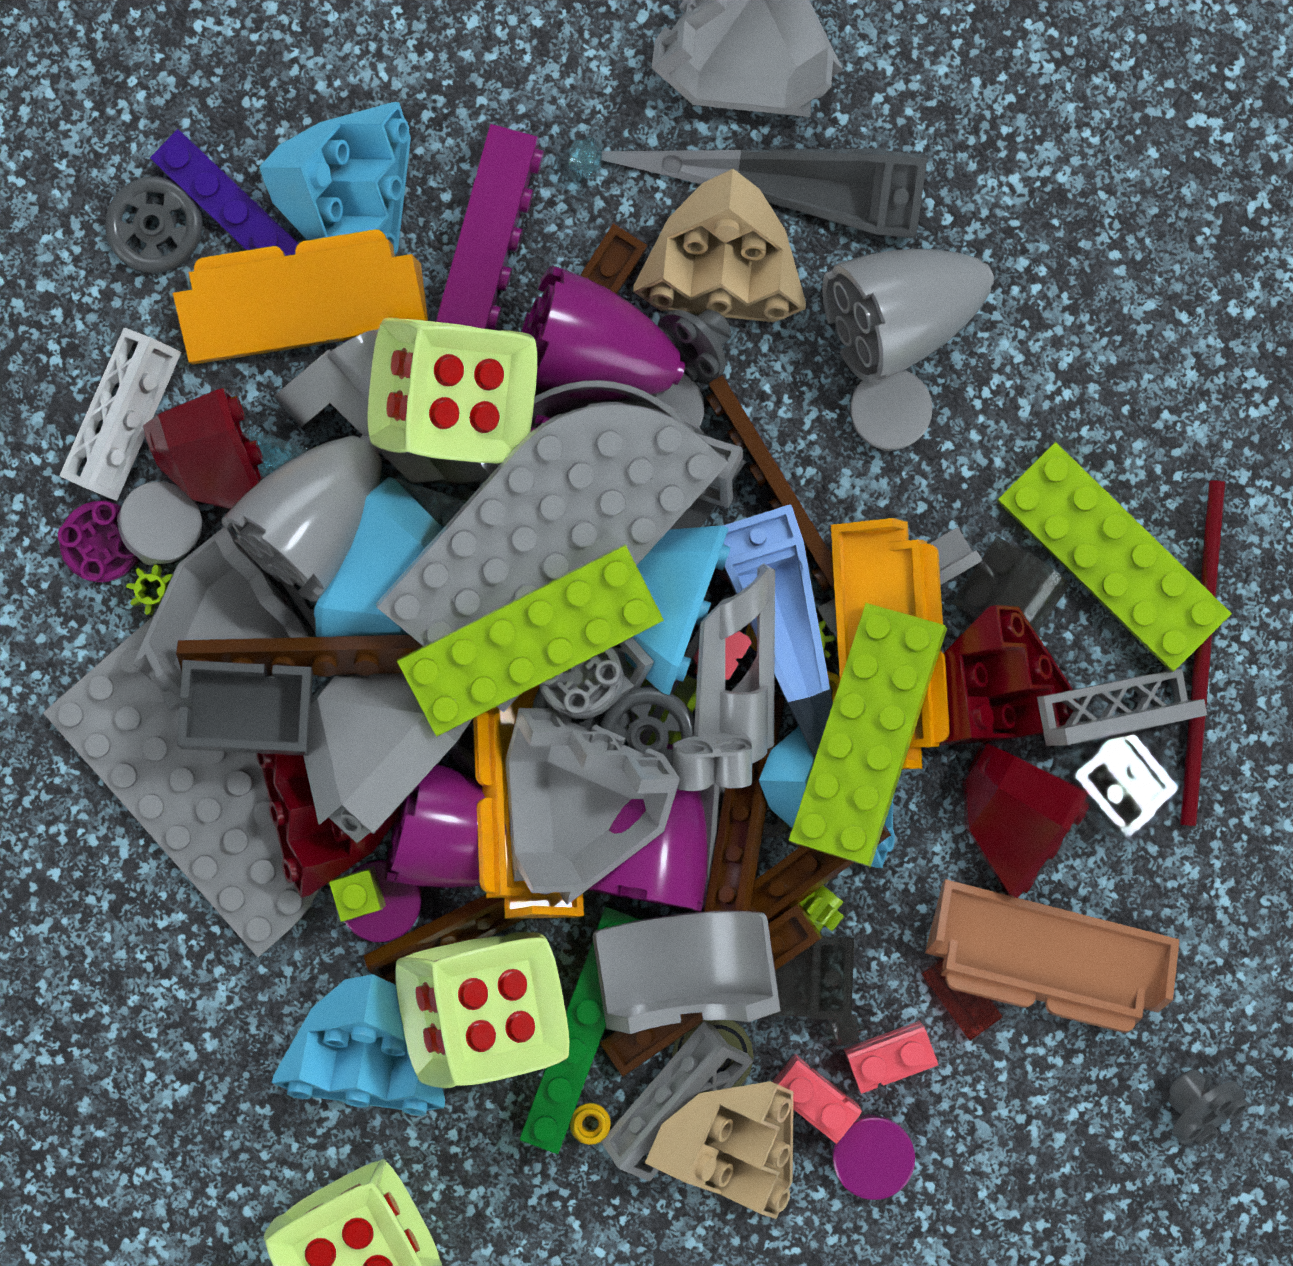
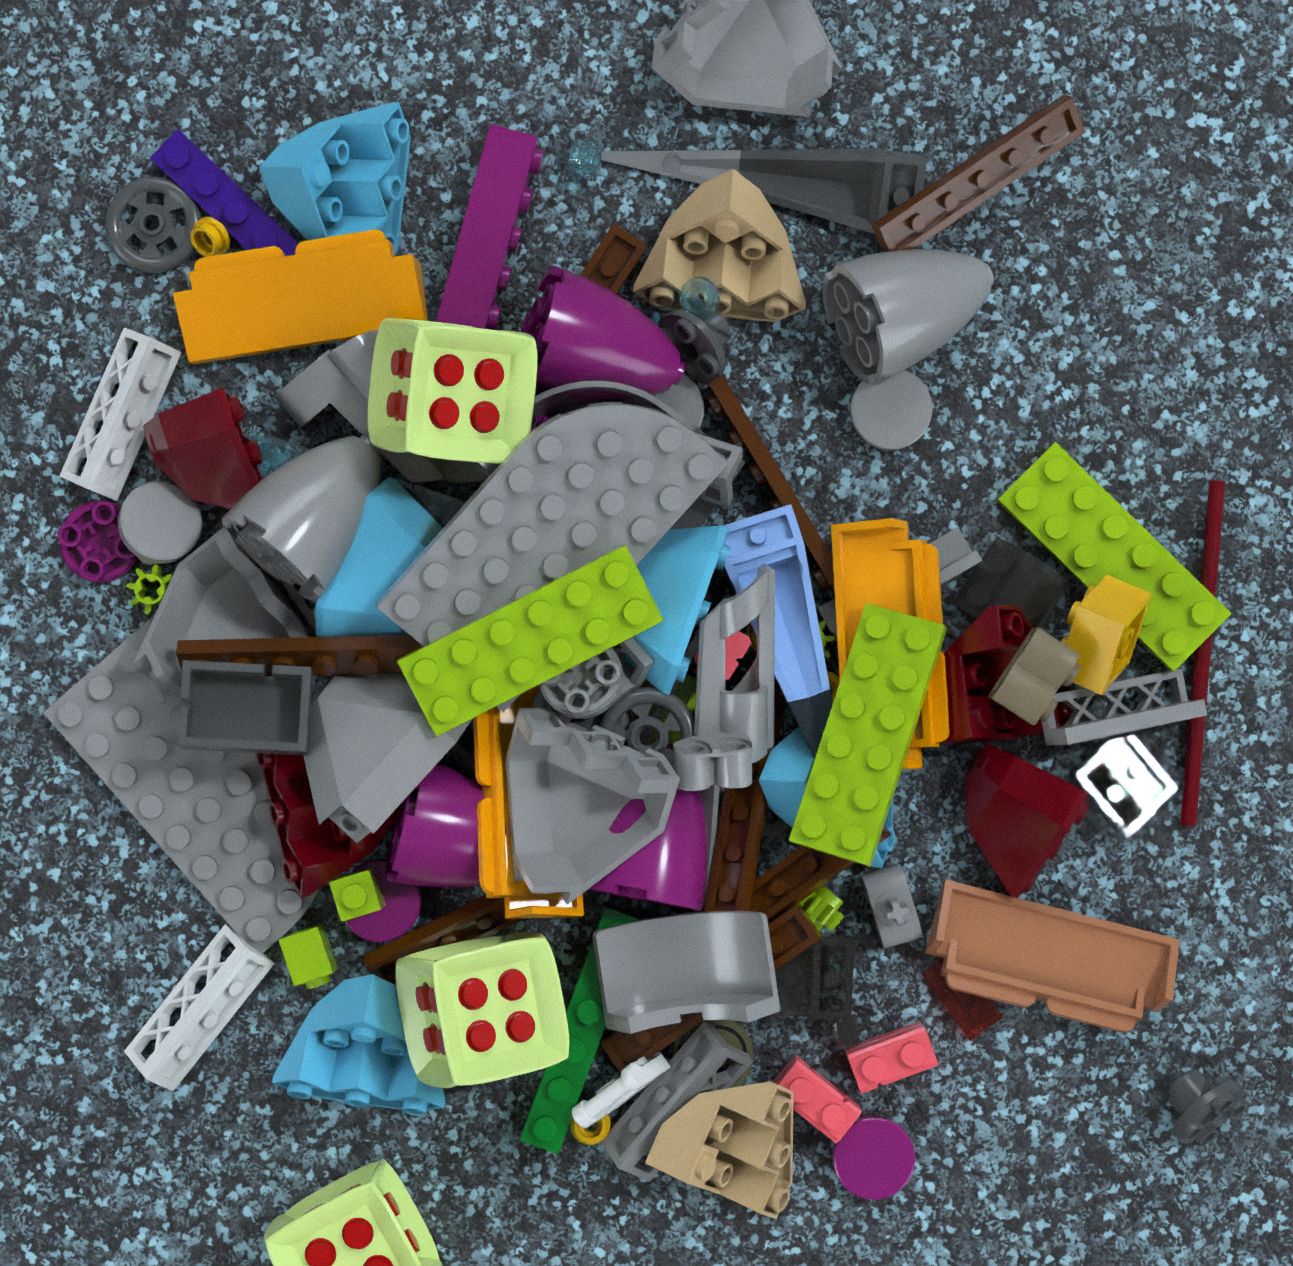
none -> white fence [124,924,275,1091]
none -> yellow plate [190,217,230,257]
none -> lime brick [279,923,338,990]
none -> white plate [572,1054,671,1128]
none -> clear light blue plate [679,277,720,318]
none -> light grey beam [861,864,923,949]
none -> reddish brown plate [871,95,1085,252]
none -> dark tan brick [988,627,1081,725]
none -> yellow brick [1061,575,1152,695]

